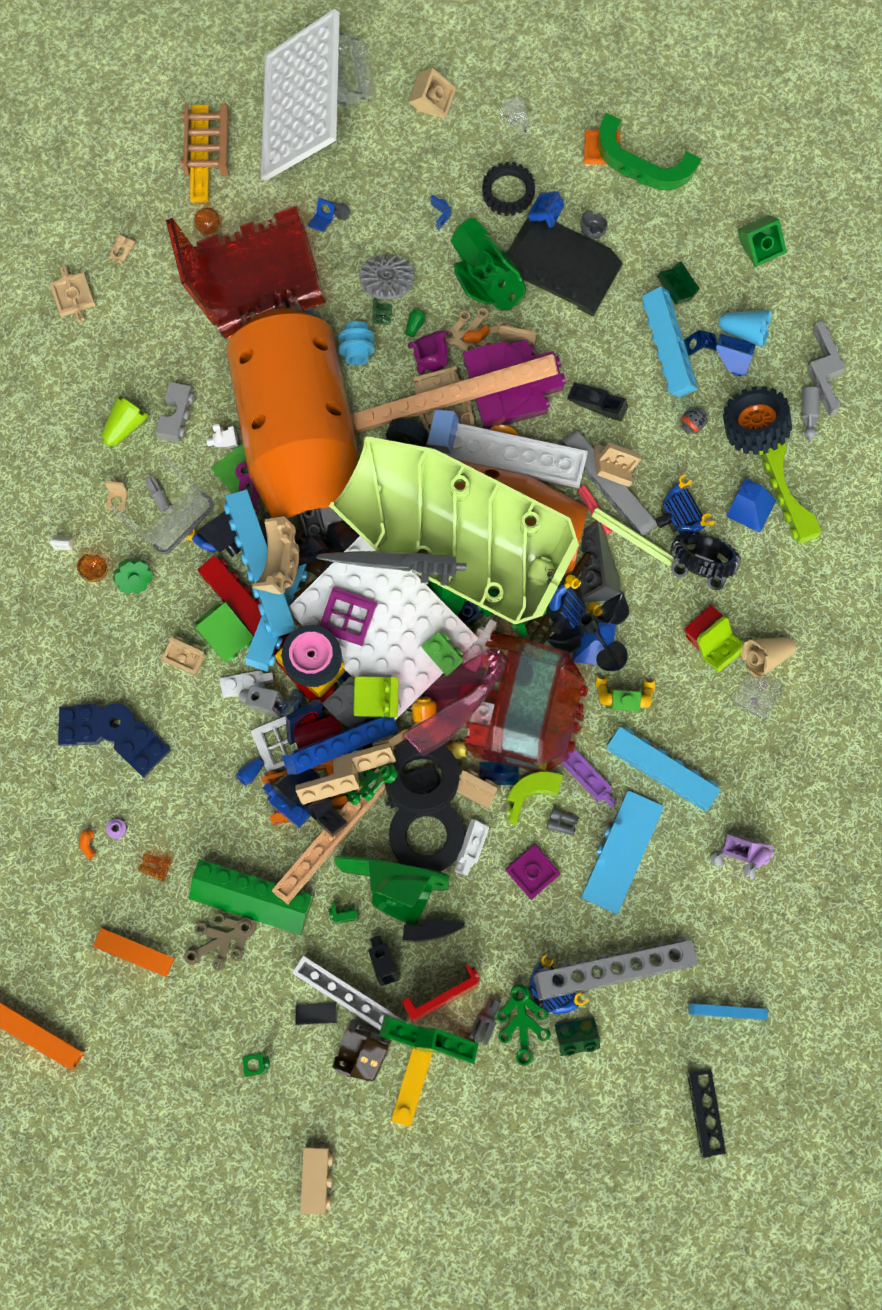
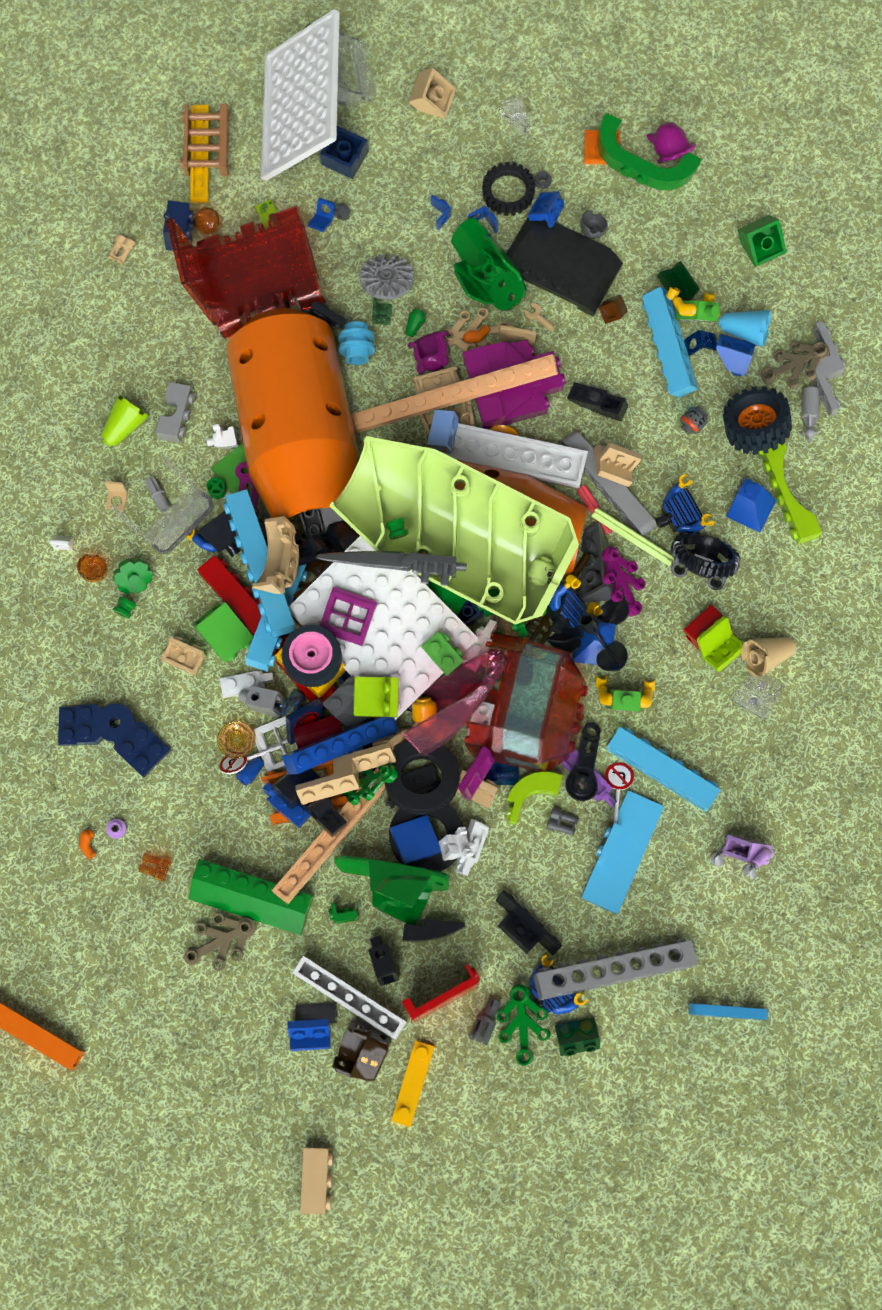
tan plate [49,266,95,322] -> none
orange slope [93,928,175,977] -> none
green bracket [242,1052,270,1077] -> none
green bracket [379,1016,478,1064] -> none
black wheel [386,418,429,447] -> none
light yellow cone [446,741,467,760] -> none
magenta plate [505,844,561,900] -> none
black fence [687,1070,726,1158] -> none
none -> green wheel [113,596,136,619]
none -> dark blue brick [163,200,194,252]
none -> green wheel [206,477,227,499]
none -> clear yellow dish [217,721,256,759]
none -> white piece [219,744,282,774]
none -> lime tile [255,200,285,238]
none -> blue bracket [288,1019,331,1051]
none -> black plate [309,301,346,330]
none -> dark blue brick [320,126,369,179]
none -> green wheel [386,518,409,540]
none -> blue tile [390,815,441,865]
none -> white piece [439,826,475,861]
none -> magenta piece [458,746,495,801]
none -> blue bracket [468,205,498,234]
none -> black bracket [496,890,562,955]
none -> tan bar [524,303,555,331]
none -> dark grey plate [534,171,552,189]
none -> black beam [565,722,601,802]
none -> reddish brown panel [598,294,628,324]
none -> magenta plant [602,546,645,617]
none -> piece [605,762,634,824]
none -> magenta hair [647,122,696,164]
none -> torso [666,287,720,323]
none -> dark tan plant [760,341,830,389]

